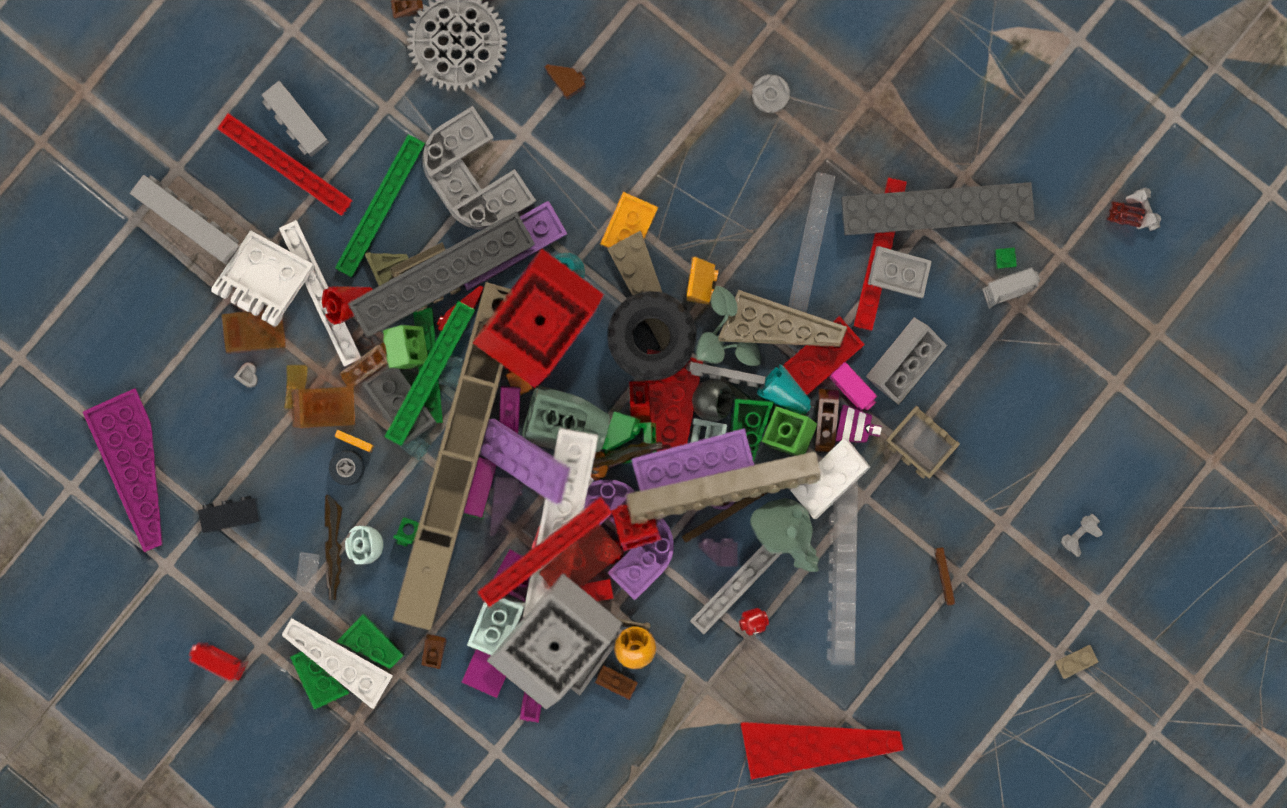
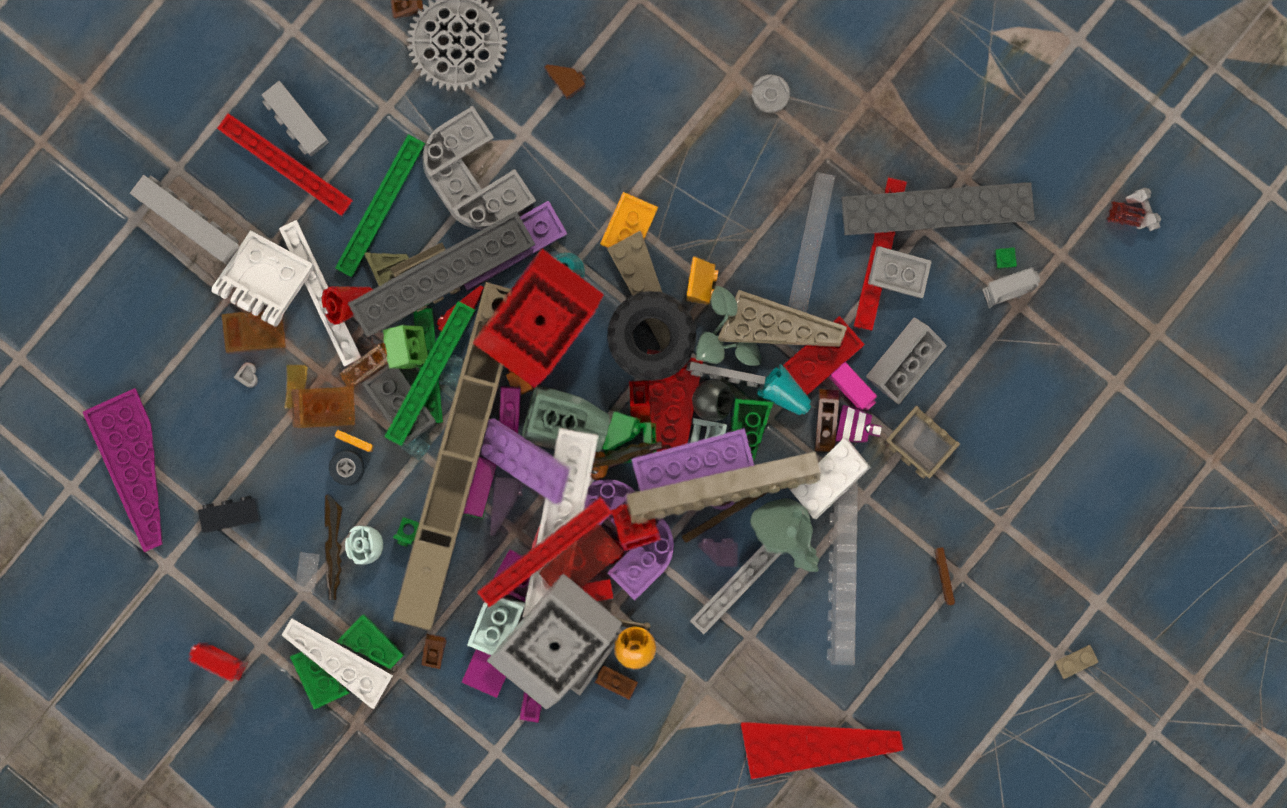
red head [739,608,769,636] -> none
bright green brick [762,406,817,456] -> none
light grey piece [1061,514,1102,557] -> none

